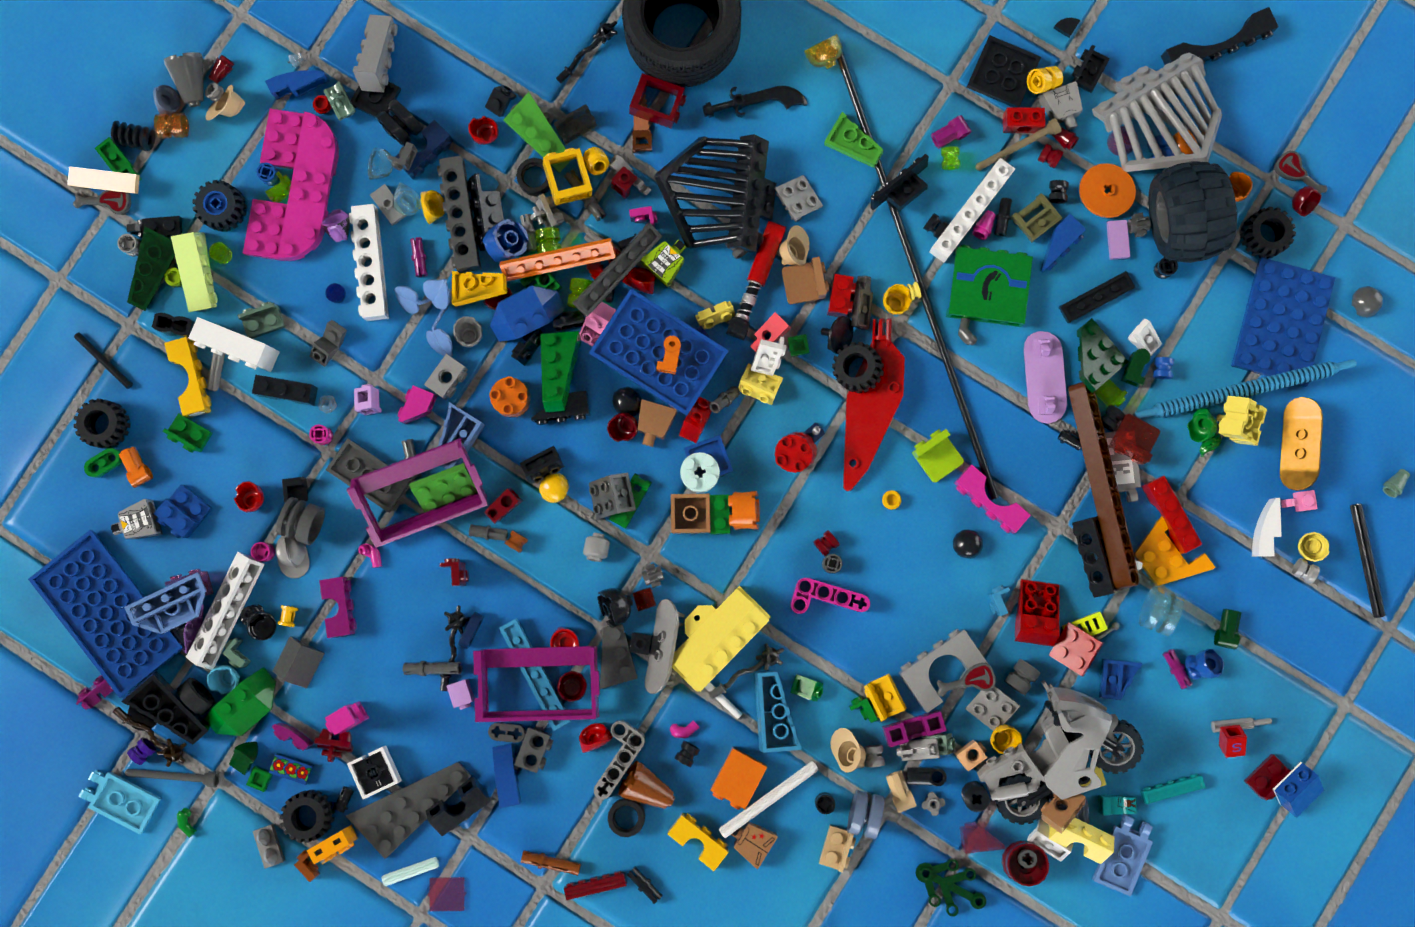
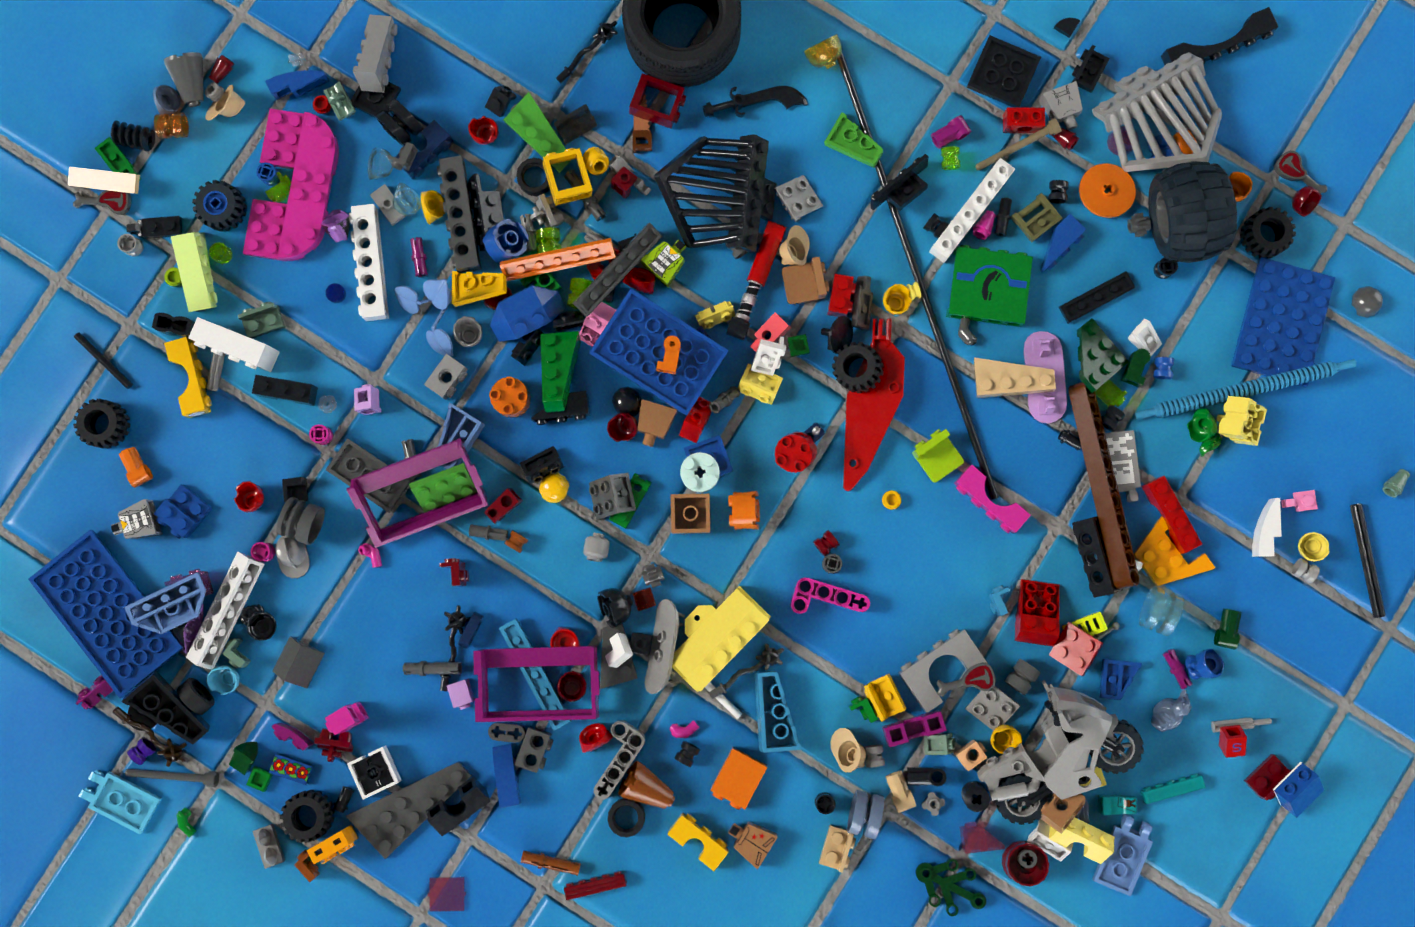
green plate [84,448,122,478] -> none
dark green wing [127,226,175,311] -> none
green bracket [162,413,213,453] -> none
green wedge [204,667,277,736] -> none
yellow bush [277,605,299,627] -> none
dark grey slope [310,320,347,367] -> none
magenta arch [319,577,357,638] -> none
light aqua axle [382,857,439,886] -> none
dark pink slope [398,386,438,424] -> none
black pin [627,866,663,904] -> none
dark pink bracket [629,206,658,228] -> none
green brick [710,495,730,535] -> none
white axle [719,761,818,838] -> none
green bracket [790,674,823,701] -> none
light grey hinge [897,738,940,761] -> none
black hair [953,530,983,559] -> none
yellow wheel [1027,66,1063,94] -> none
dark red wheel [1038,143,1063,169] -> none
lavender tile [1106,220,1130,260] -> none
clear red bracket [1109,414,1160,465] -> none
piece [1280,397,1323,491] -> none
none -> white piece [605,633,633,668]
none -> tan wedge [974,357,1056,398]
none -> sand blue hair [1151,689,1192,732]

